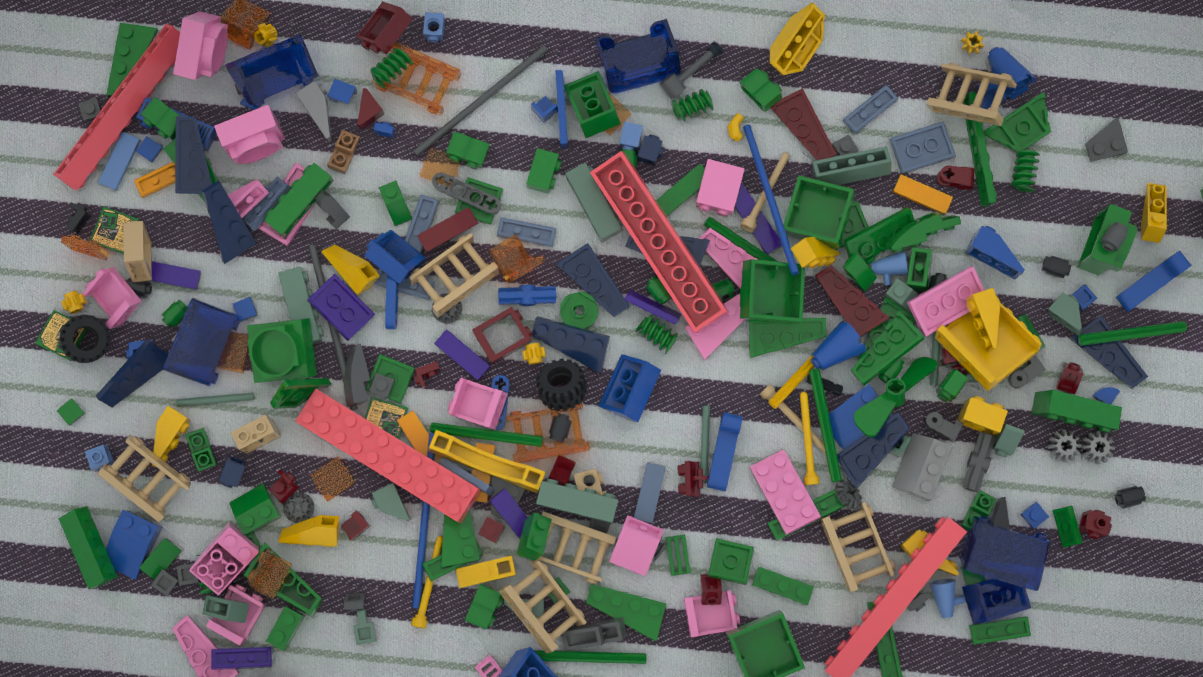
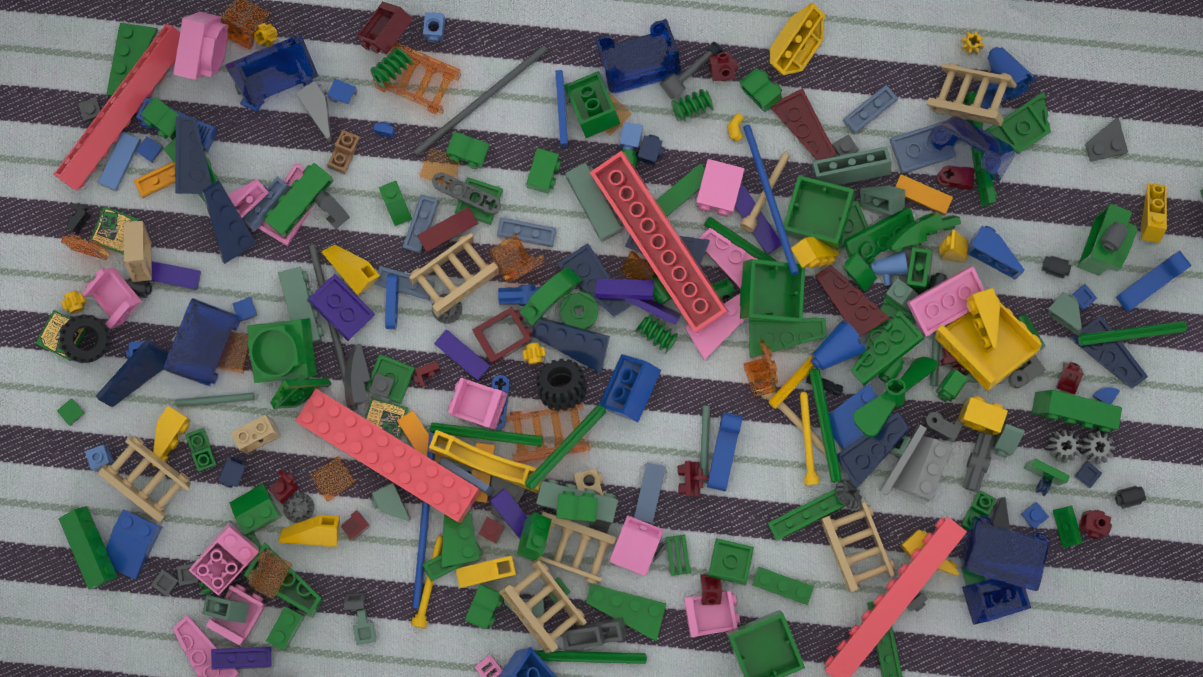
green slope [139,538,182,580] -> none
green brick [161,299,190,328] -> none
bright pink container [214,105,285,165] -> none
dark red slope [357,88,384,130] -> none
blue window [364,230,426,284] -> none
blue panel [531,96,558,123] -> none
dark red bracket [548,455,576,486] -> none
black brick [549,413,572,443] -> none
bright pink plate [750,449,821,535] -> none
medium blue piece [929,579,965,618] -> none
green tile [969,616,1031,645] -> none
green piece [1011,150,1040,192] -> none
none -> green arch [519,267,582,325]
none -> green axle [525,405,606,490]
none -> green brick [556,491,598,522]
none -> dark purple tile [595,279,655,300]
none -> clear orange piece [621,250,655,280]
none -> dark red brick [709,52,738,81]
none -> clear orange bracket [743,340,778,397]
none -> sand green slope [860,186,905,215]
none -> light grey tile [879,424,927,495]
none -> clear blue windscreen [927,116,1015,183]
none -> yellow slope [938,230,968,263]
none -> green tile [1024,459,1070,486]
none -> dark blue bush [1035,477,1052,496]
none -> dark blue tile [1074,461,1102,488]

